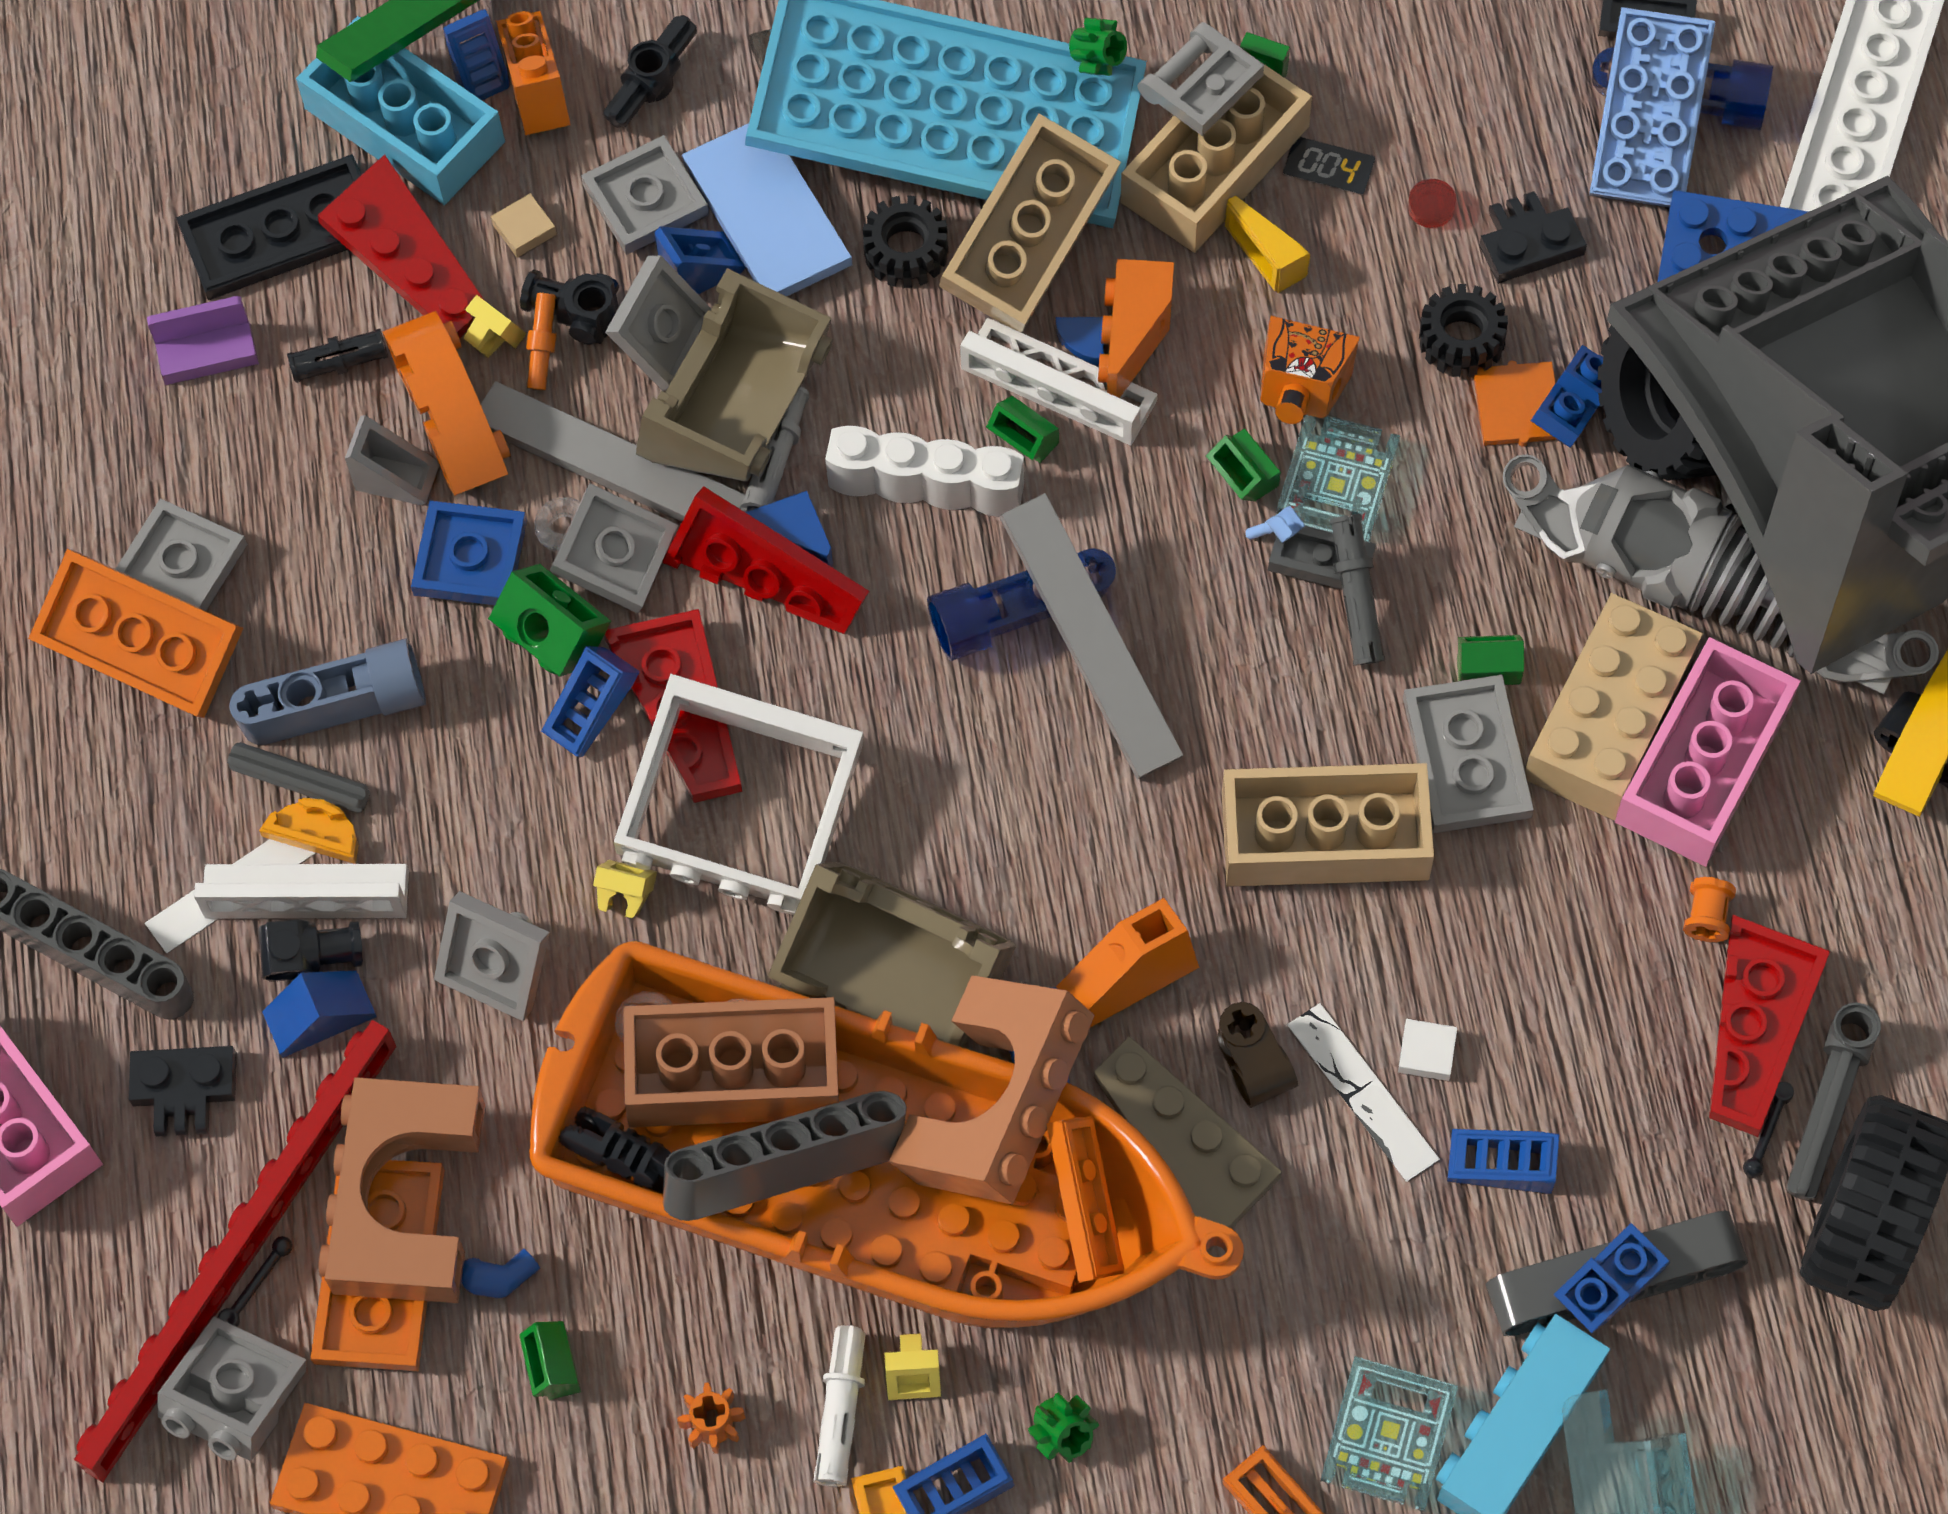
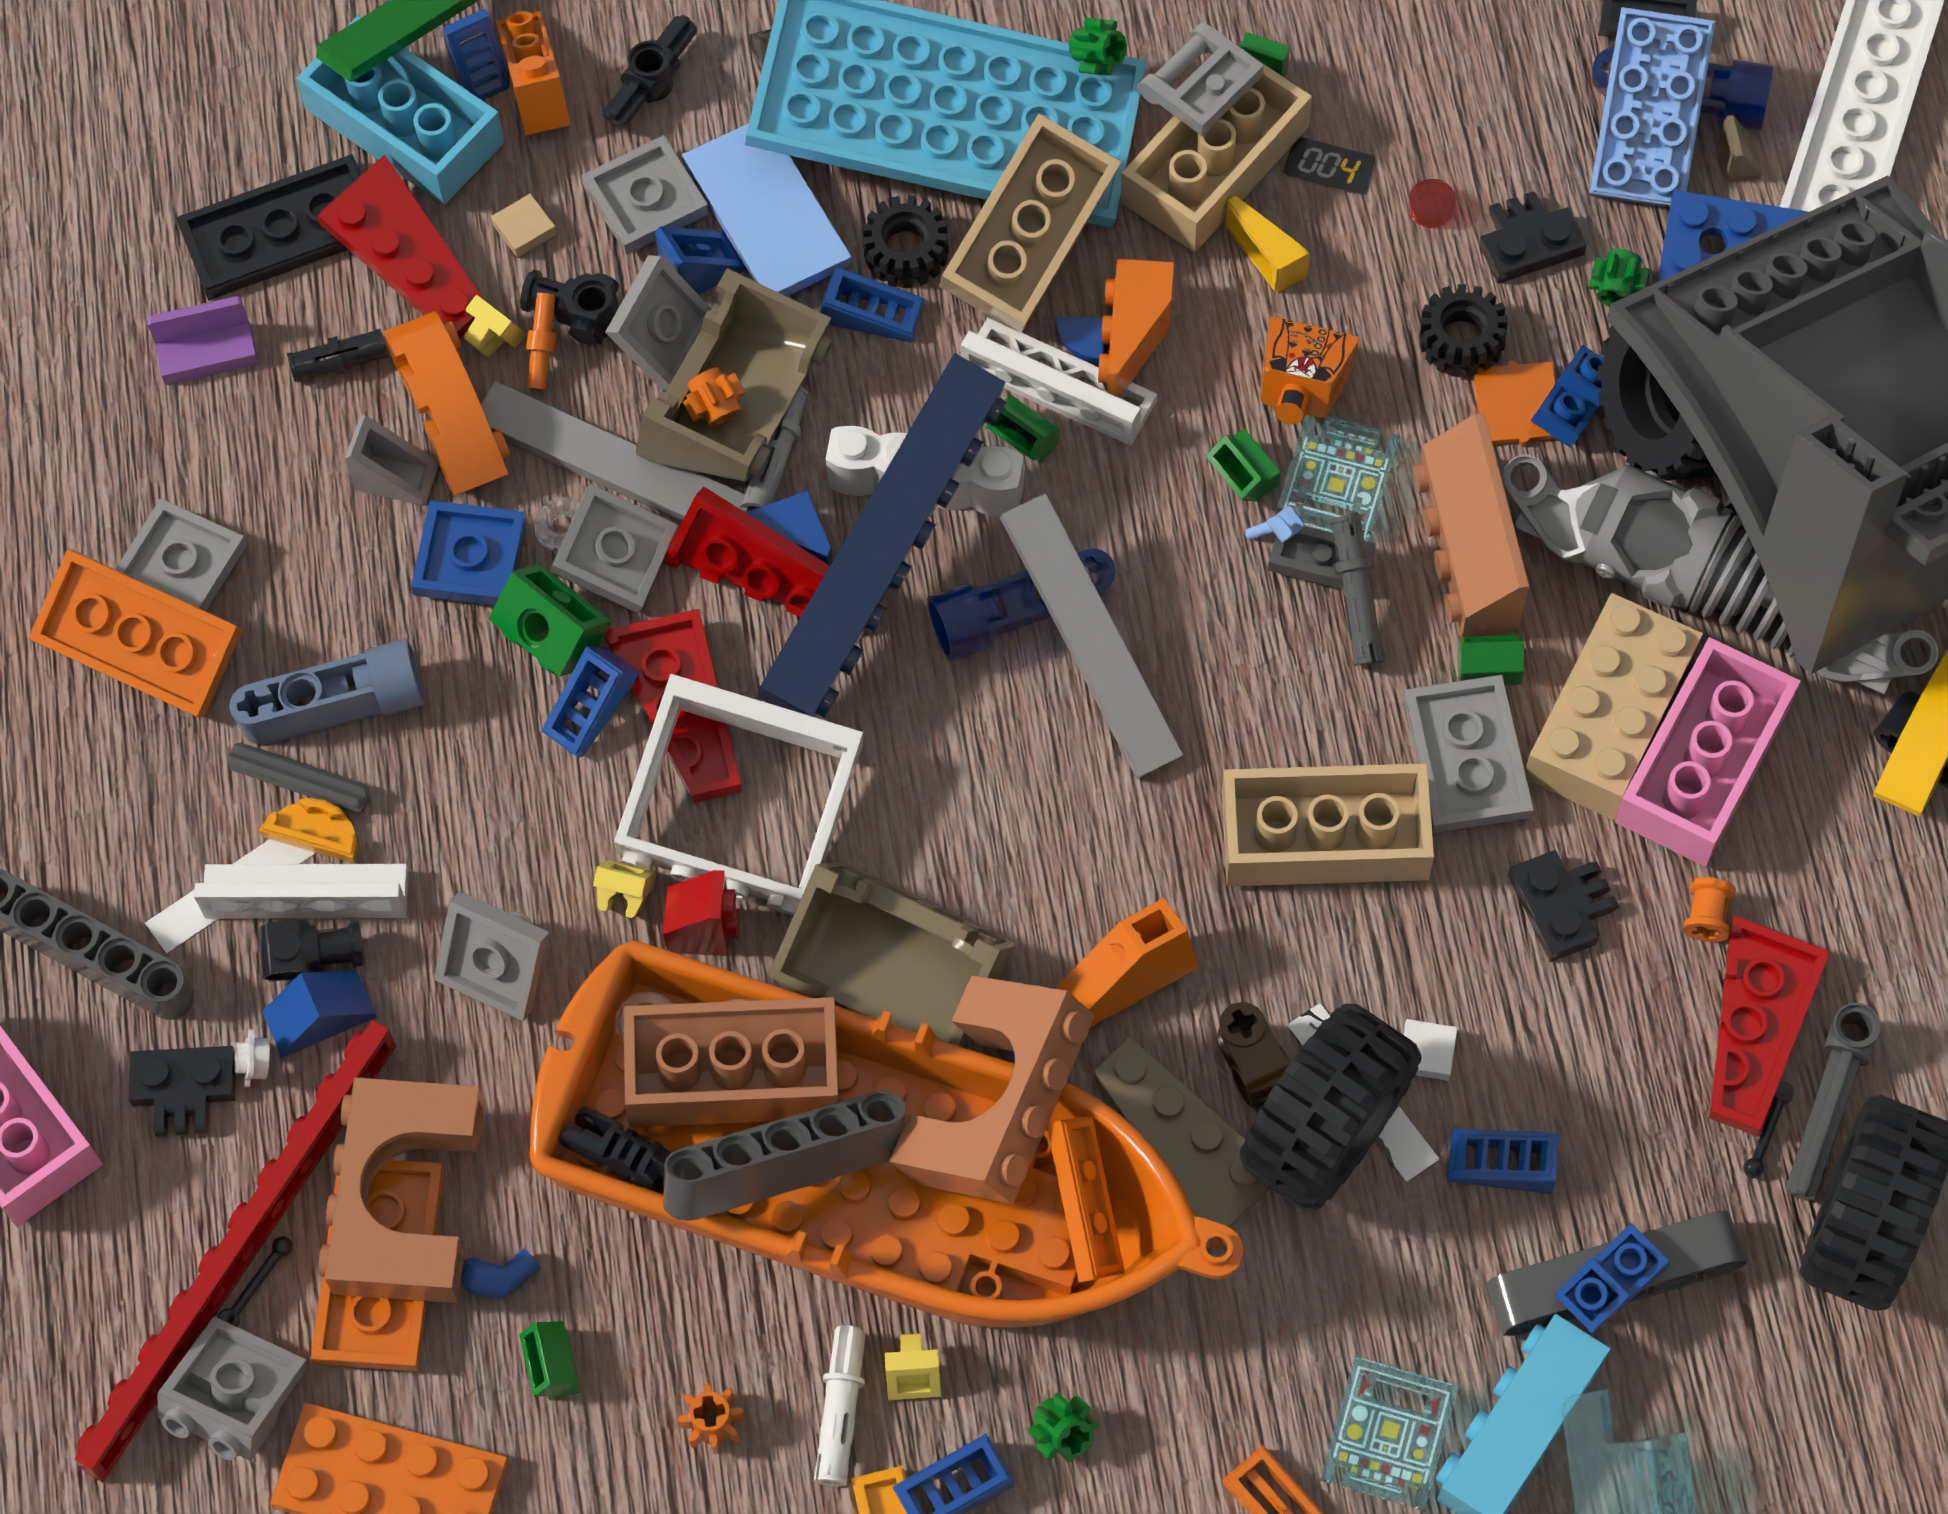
none -> white plate [234,1029,270,1087]
none -> red slope [663,870,740,956]
none -> orange gear [683,367,746,428]
none -> dark blue brick [758,353,1007,718]
none -> blue slope [819,266,925,342]
none -> black tyre [1239,1004,1422,1210]
none -> nougat slope [1413,412,1529,637]
none -> black hinge [1508,850,1619,962]
none -> green gear [1589,249,1651,307]
none -> dark tan slope [1718,115,1762,181]

